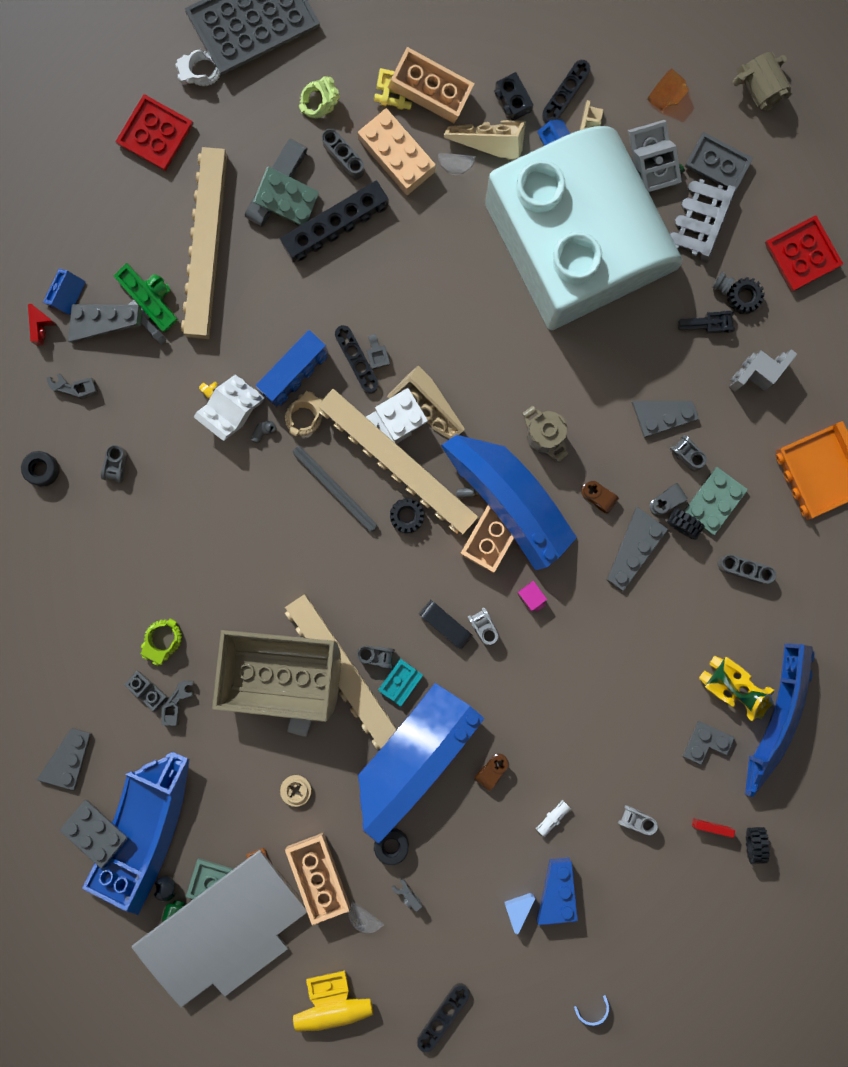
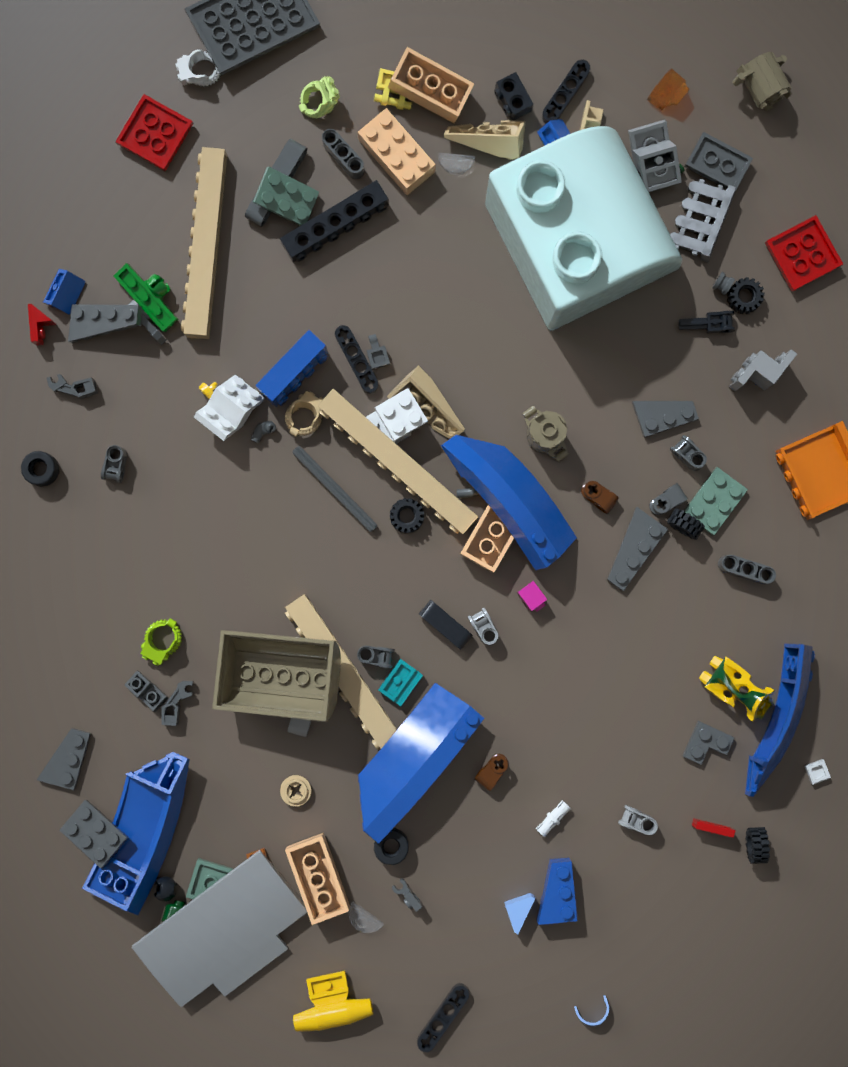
none -> white tile [804,759,831,784]

